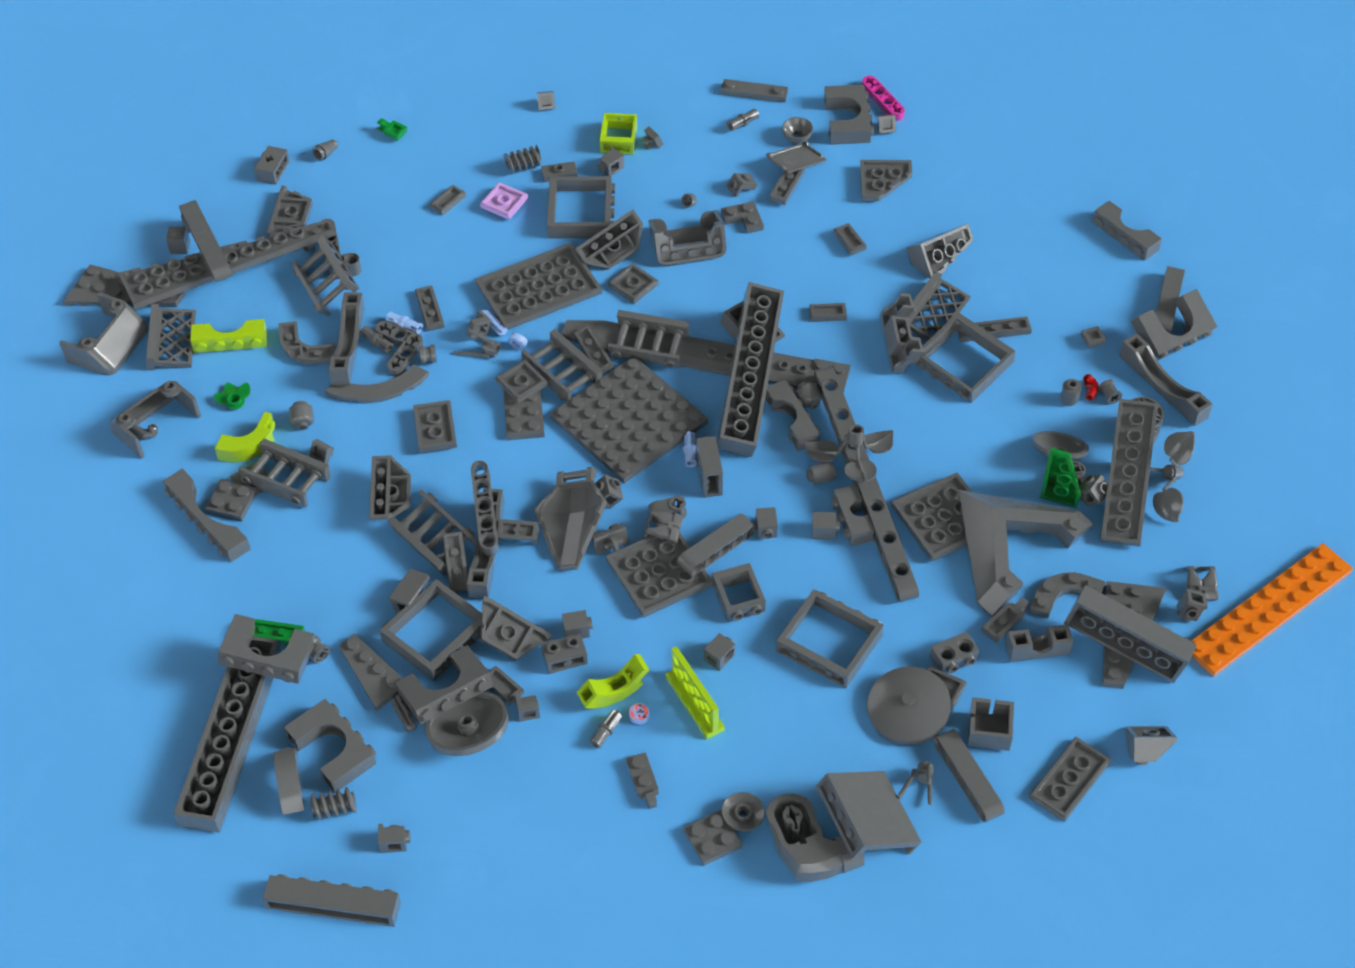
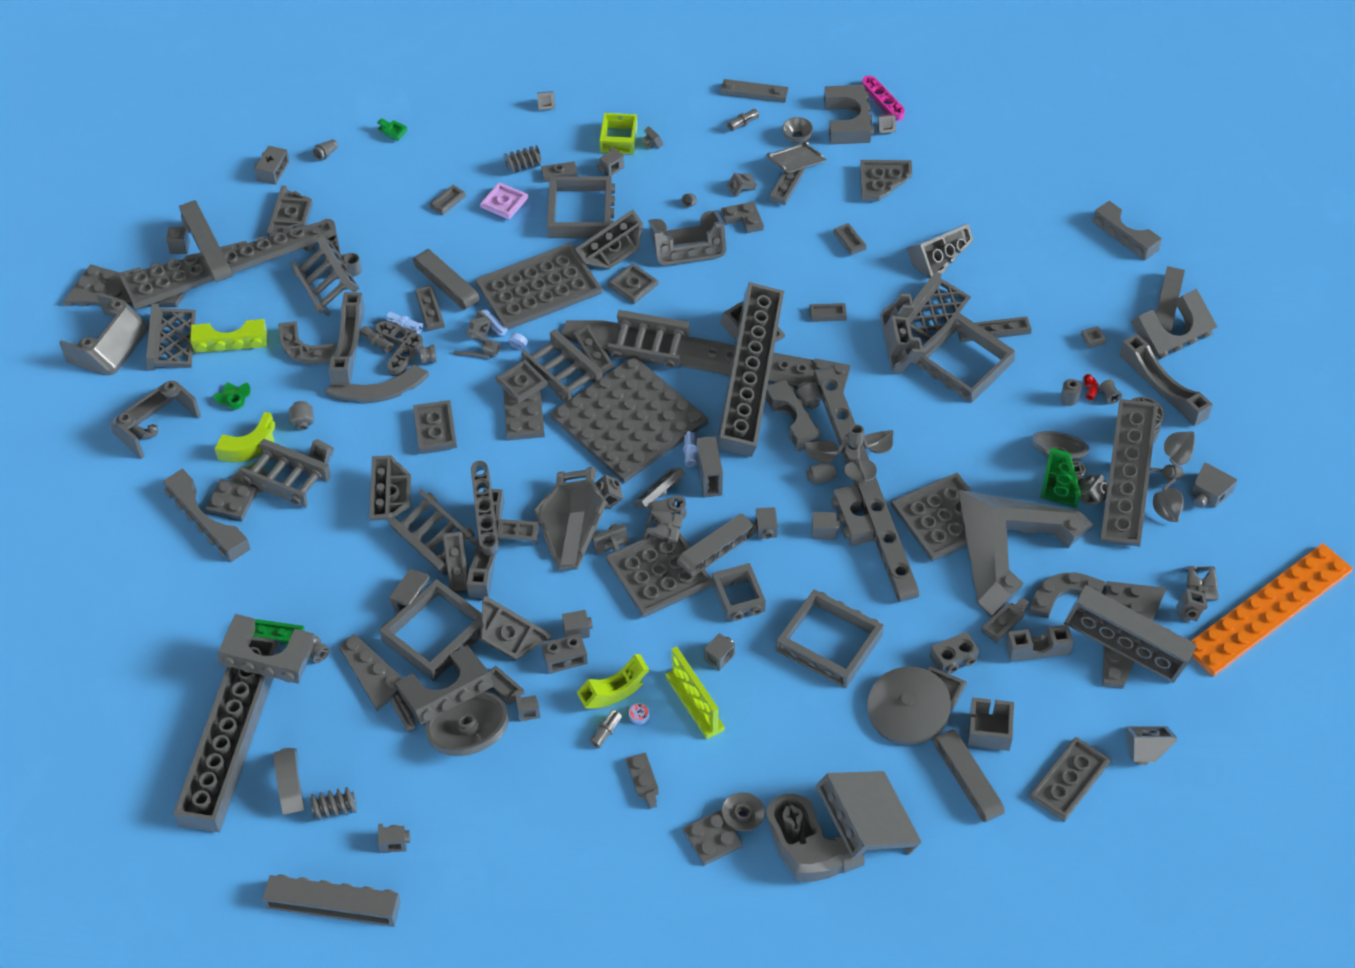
dark grey arch [284,699,376,793] -> none
dark grey plant [897,761,934,805] -> none
none -> dark grey beam [413,249,480,310]
none -> dark grey plate [632,467,685,509]
none -> dark grey torso [1191,462,1238,508]

